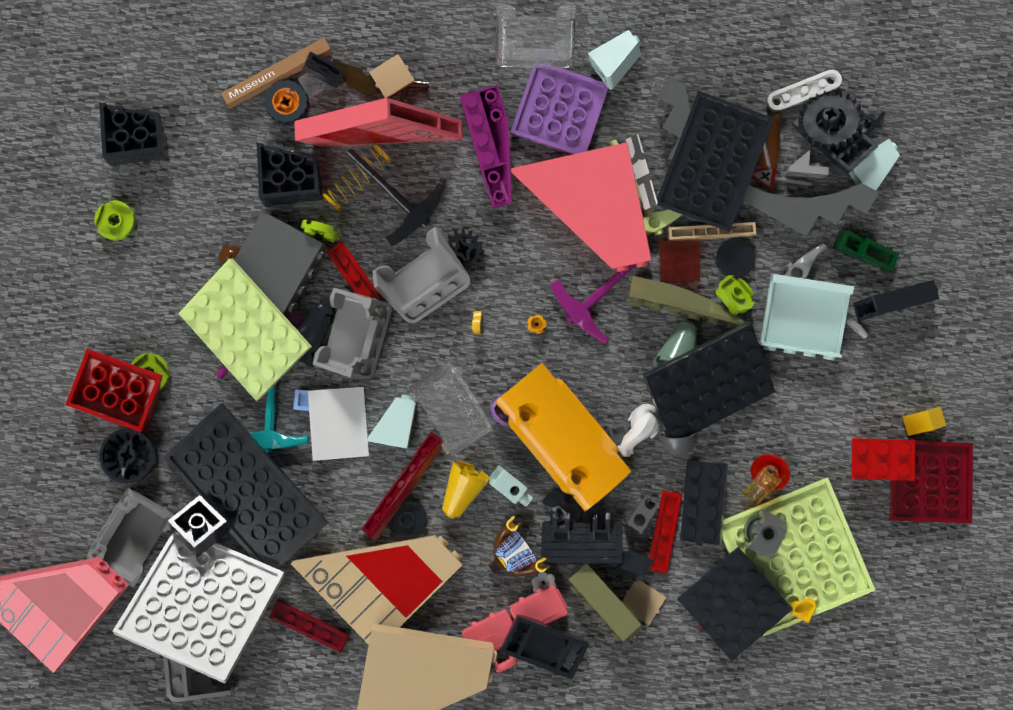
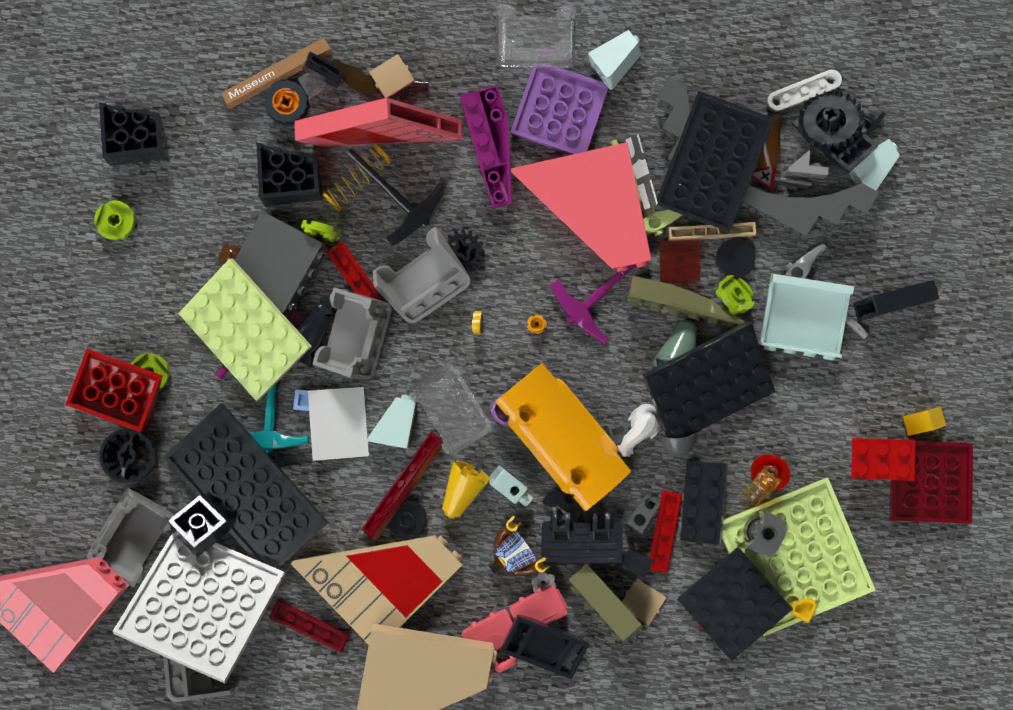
dark green slope [832,230,899,272] -> none

